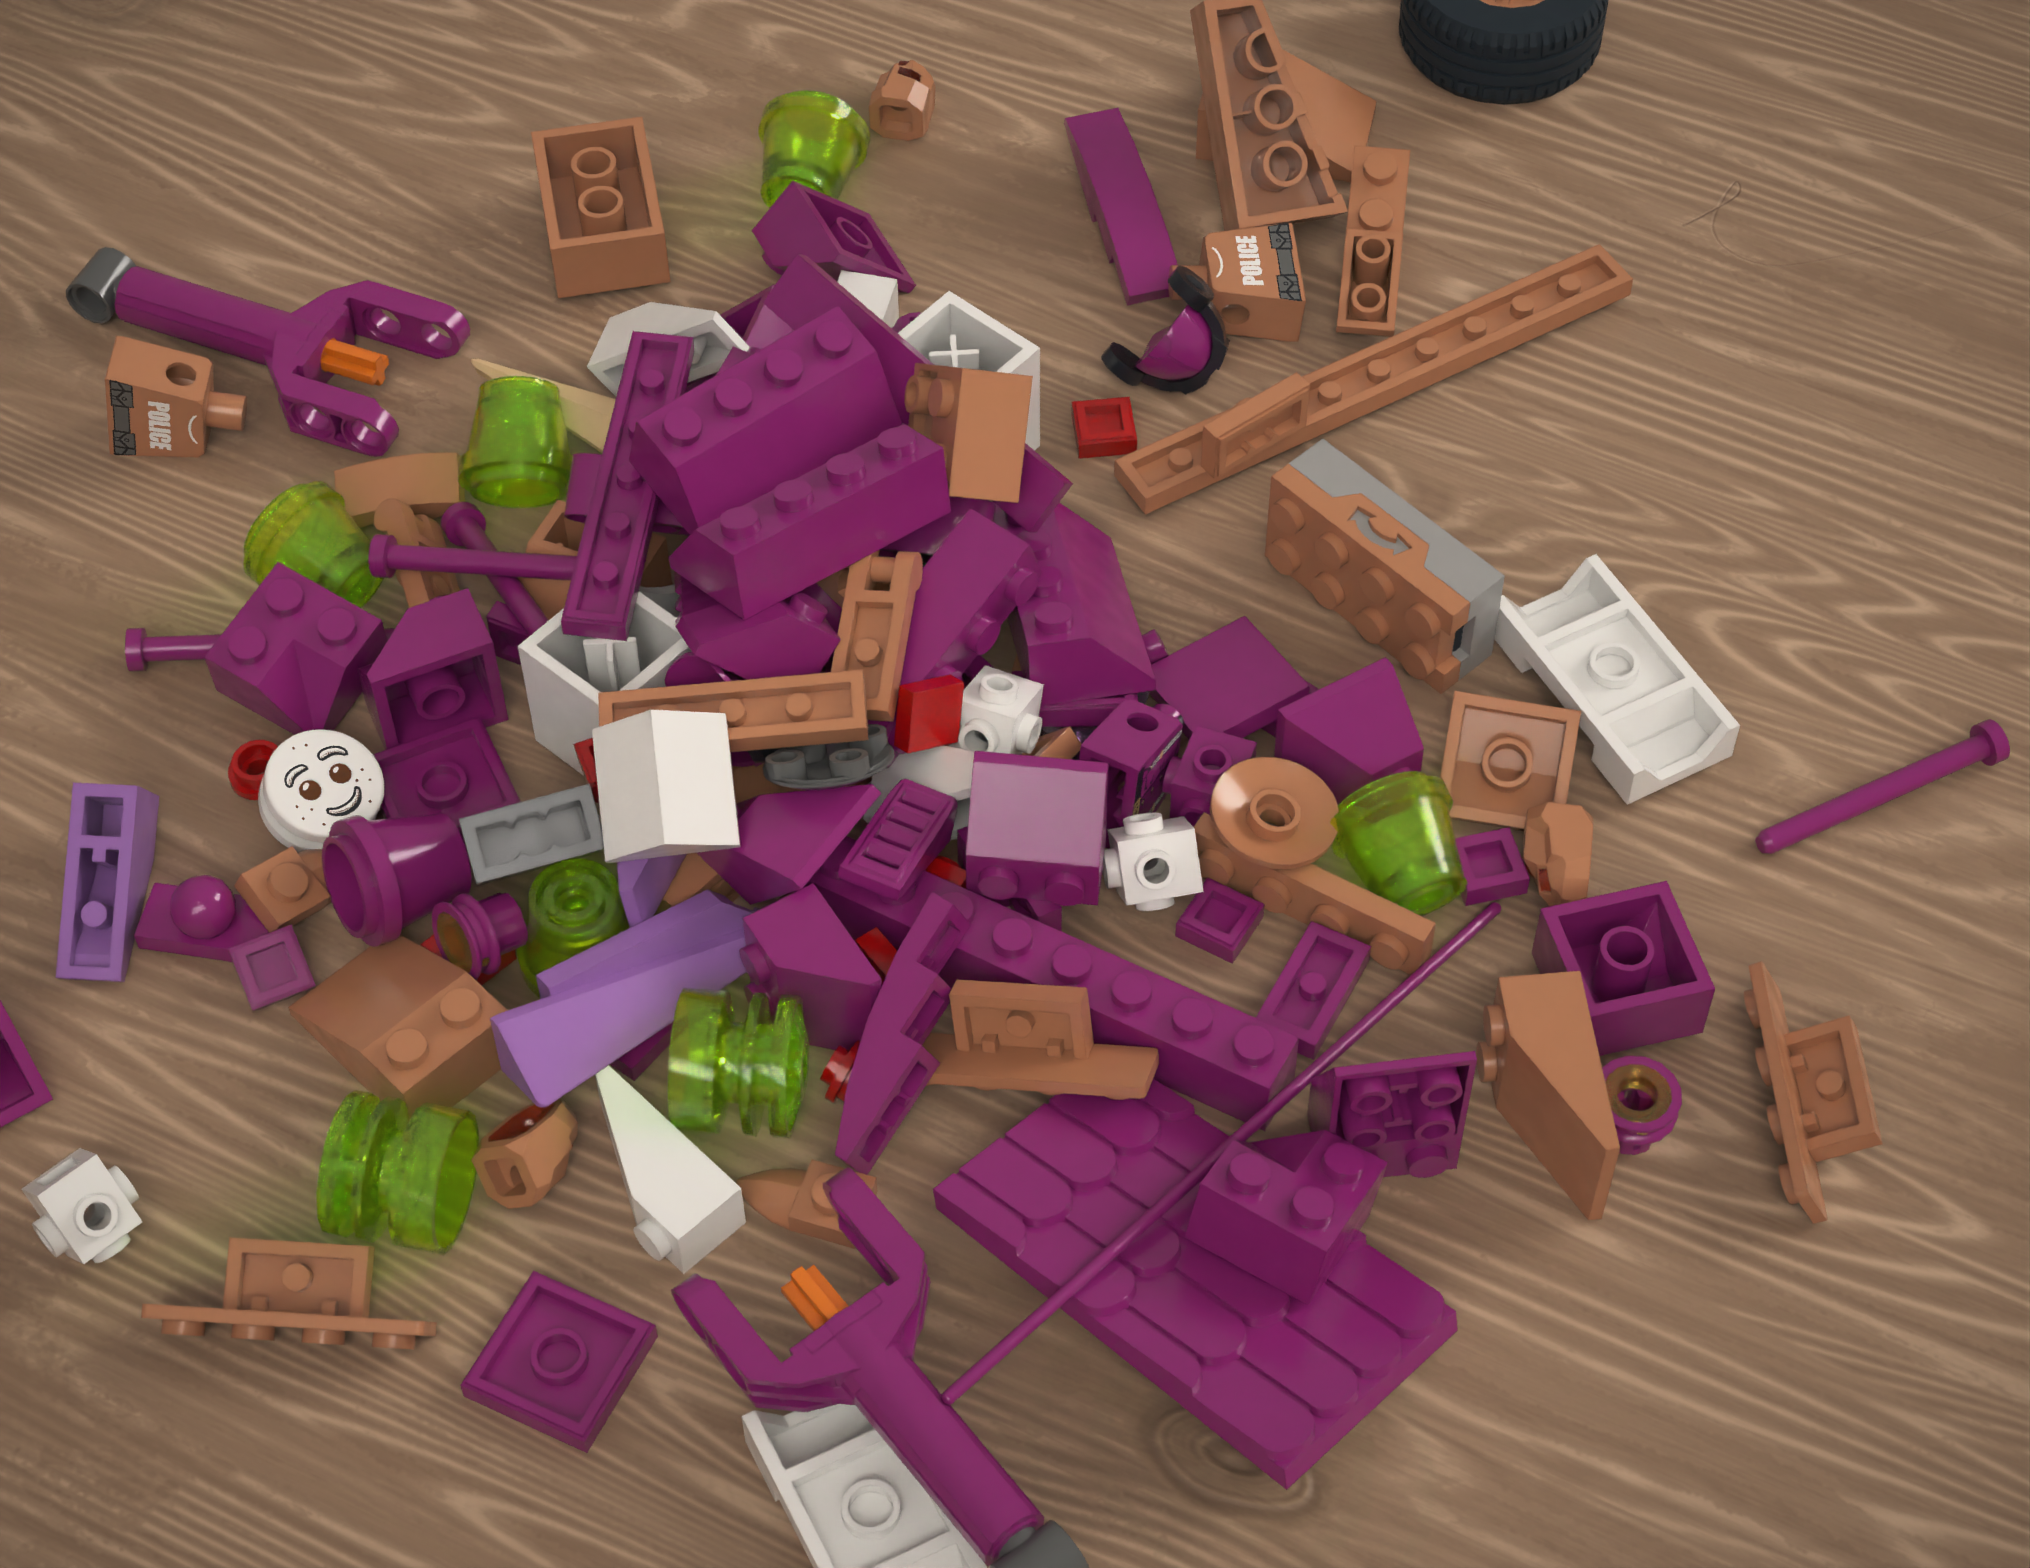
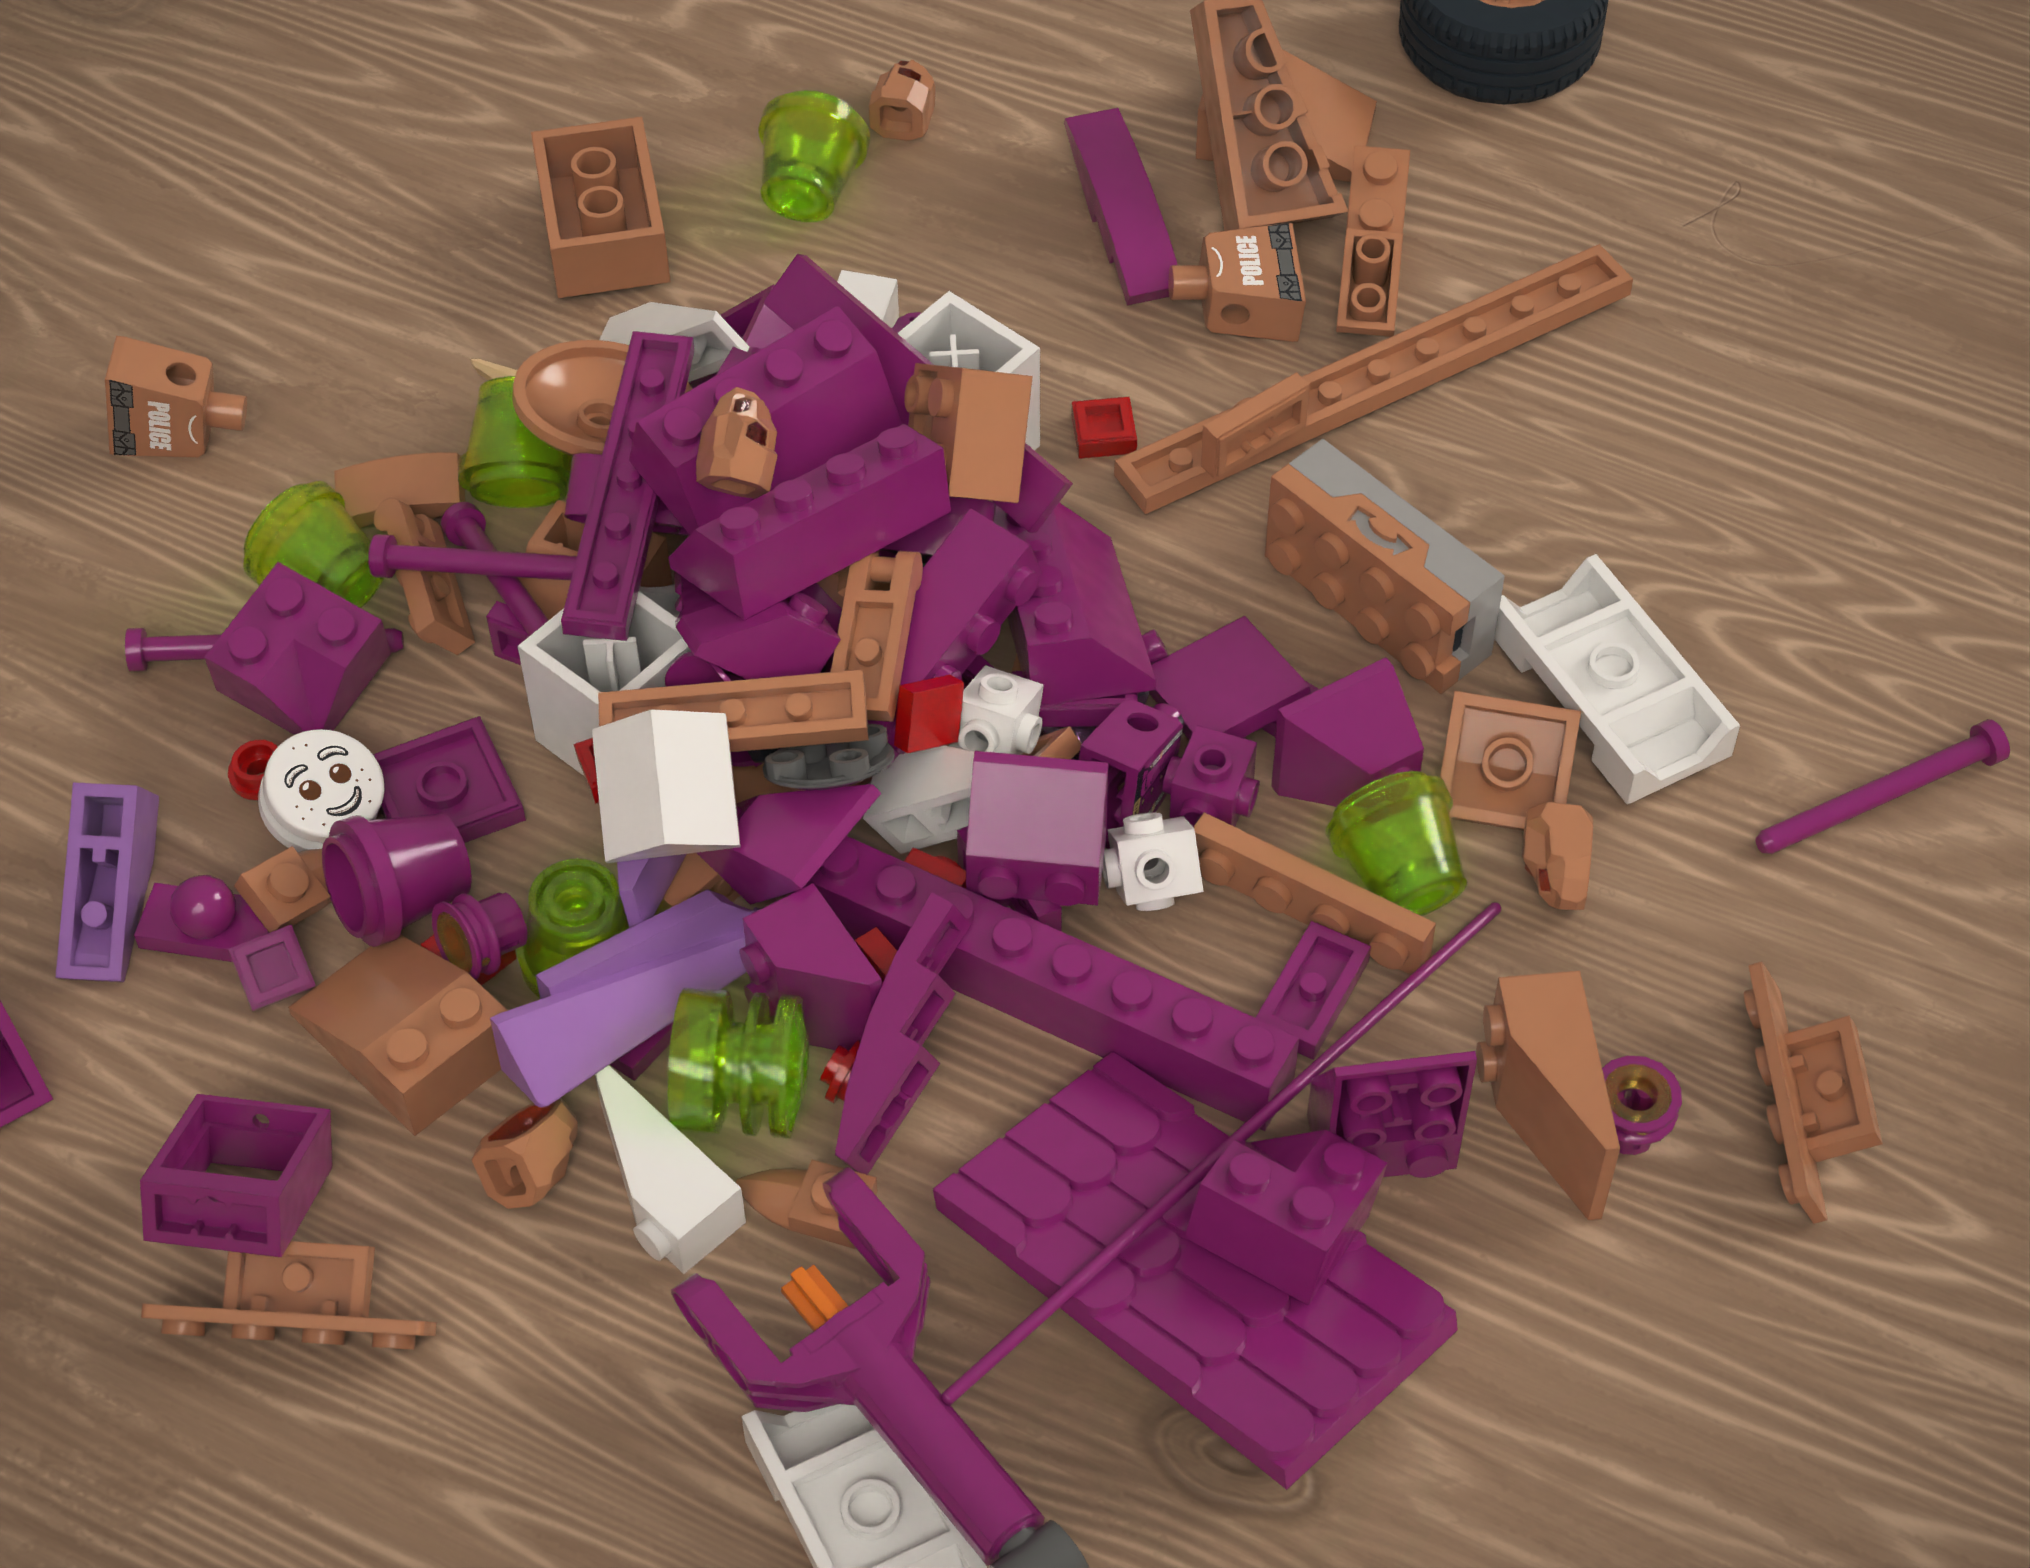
white brick [21,1148,142,1264] -> none
magenta piece [66,247,470,457] -> none
clear neon green wheel [316,1090,479,1256] -> none
magenta slope [357,588,509,750] -> none
brick [459,783,604,886] -> none
magenta tile [460,1271,658,1453] -> none
magenta slope [752,181,916,293] -> none
magenta slope [838,779,958,901] -> none
nougat bracket [922,979,1159,1100] -> none
cap [1101,265,1230,395] -> none
magenta tile [1175,877,1265,964] -> none
nougat dish [1210,757,1340,869] -> none
magenta plate [1445,827,1530,906] -> none
magenta slope [1532,881,1715,1056] -> none
none -> magenta window [140,1094,332,1257]
none -> nougat dish [512,340,692,457]
none -> nougat rock [696,387,777,499]

